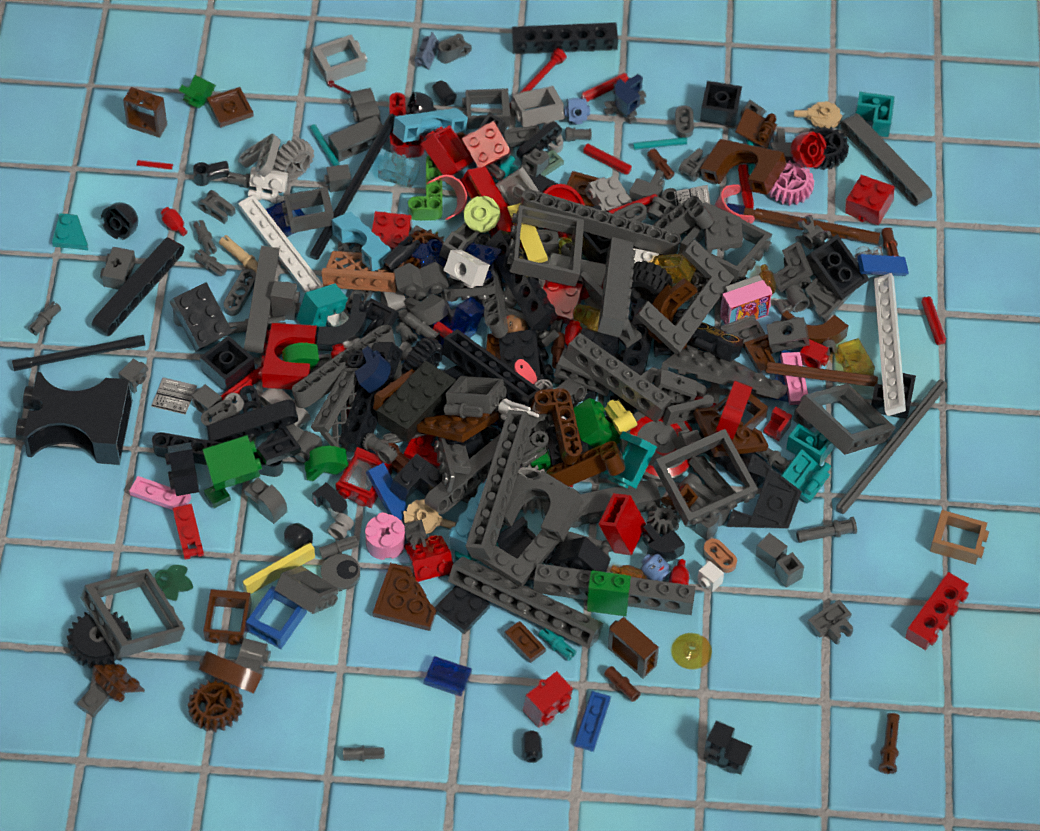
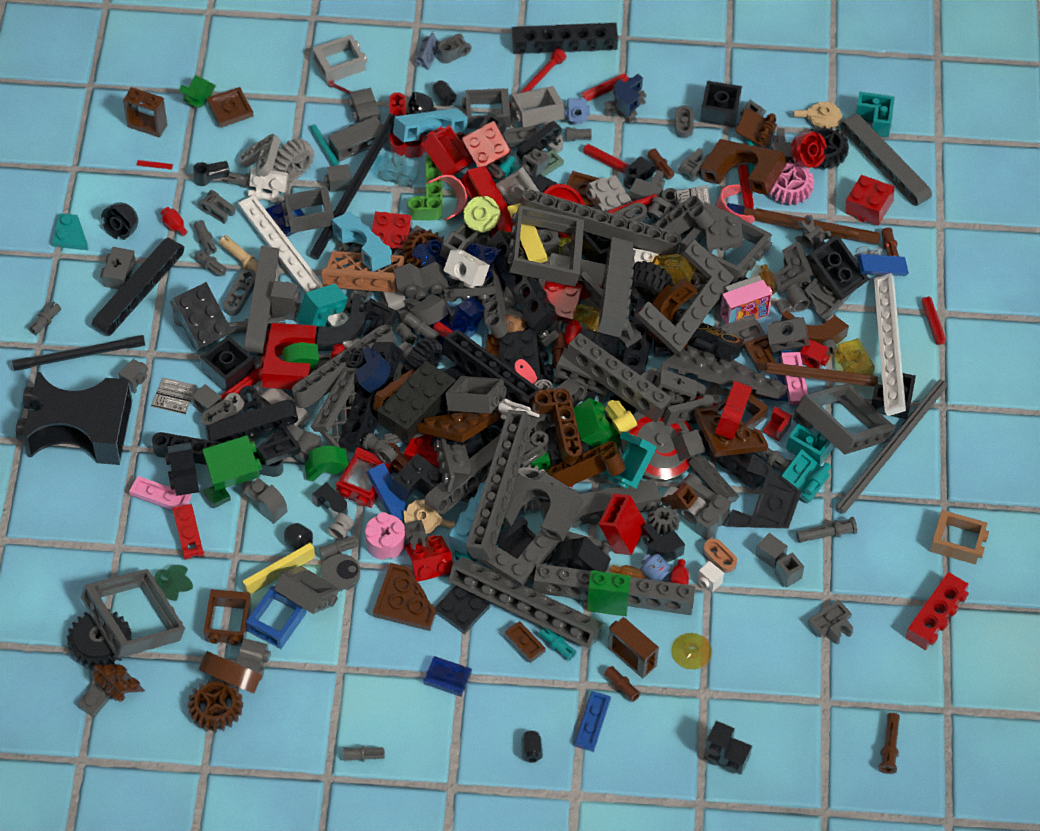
black piece [381,236,420,273] -> none
dark grey axle [444,403,483,418] -> none
red brick [523,671,573,728] -> none
teal bar [633,137,687,150] -> none
dark grey window [653,429,758,527] -> none
none -> black piece [624,156,656,189]

